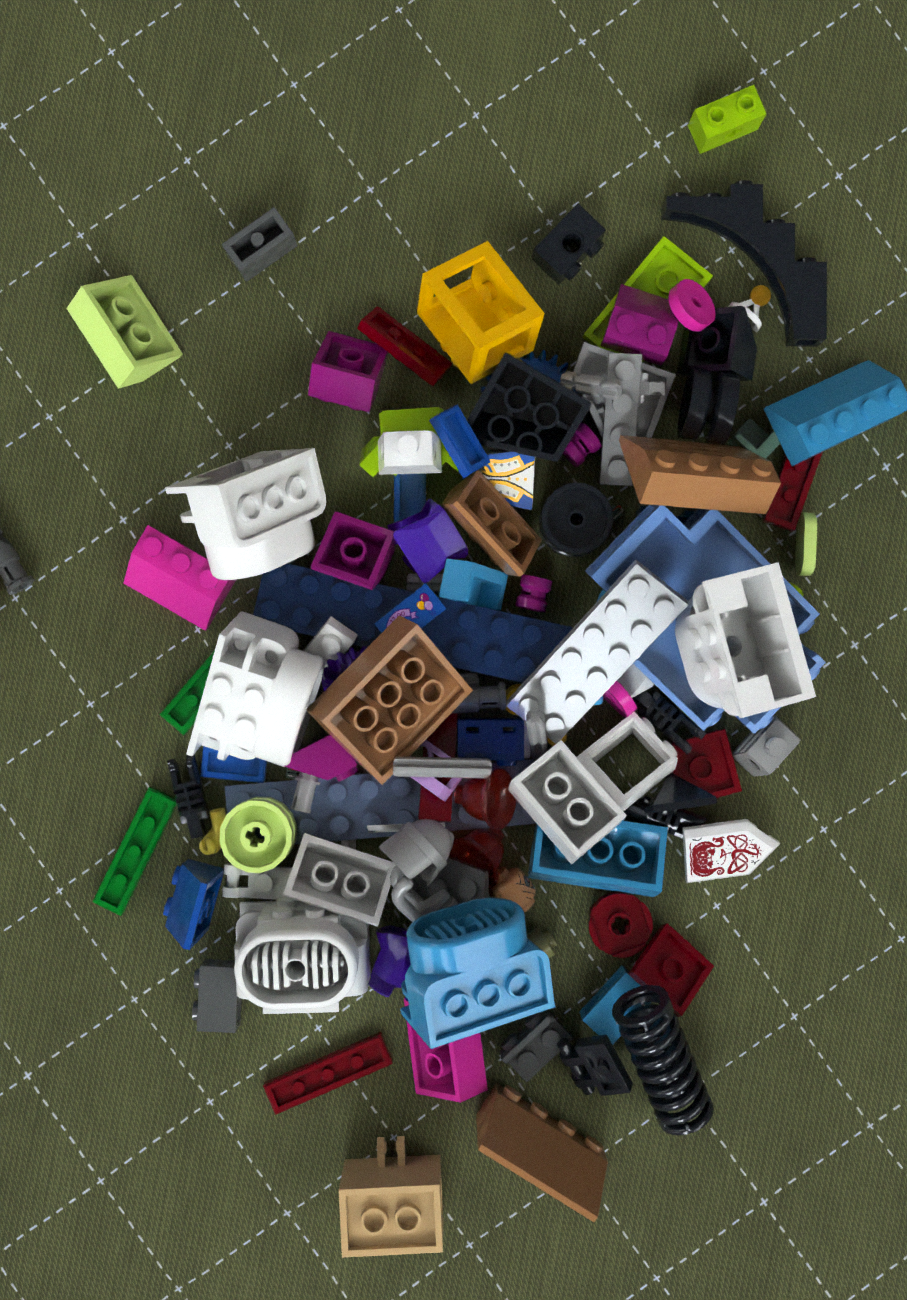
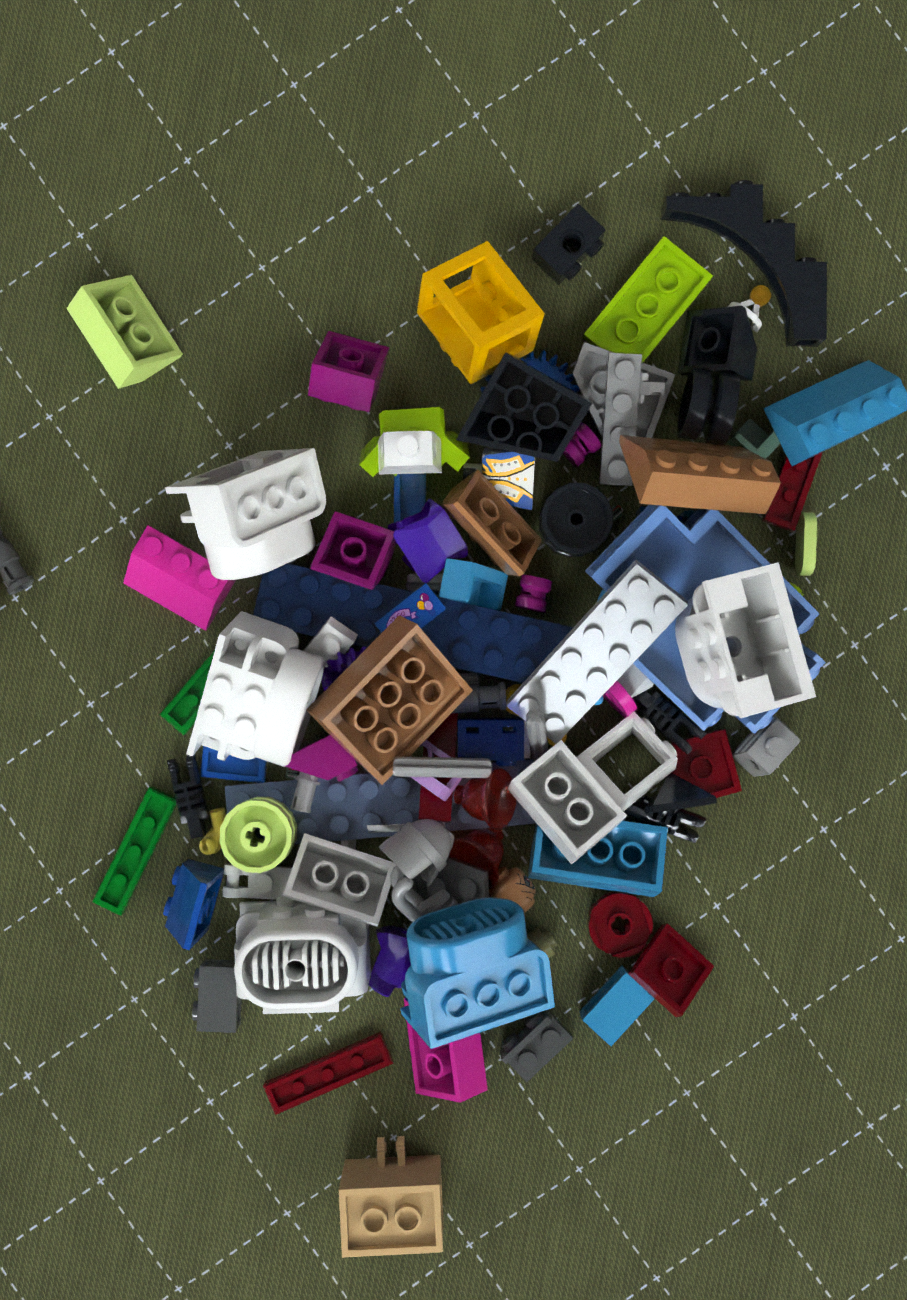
dark grey brick [221,207,298,282] -> none
dark red plate [357,306,453,386] -> none
blue tile [429,404,491,478] -> none
medium nougat slope [476,1083,608,1223] -> none
black plate [557,1035,633,1096] -> none
light grey axle [560,371,623,400] -> none
magenta slope [601,284,678,366] -> none
black piece [612,985,714,1135] -> none
dark pink piece [668,279,716,332] -> none
white tile [682,819,780,883] -> none
lime brick [688,85,766,154] -> none

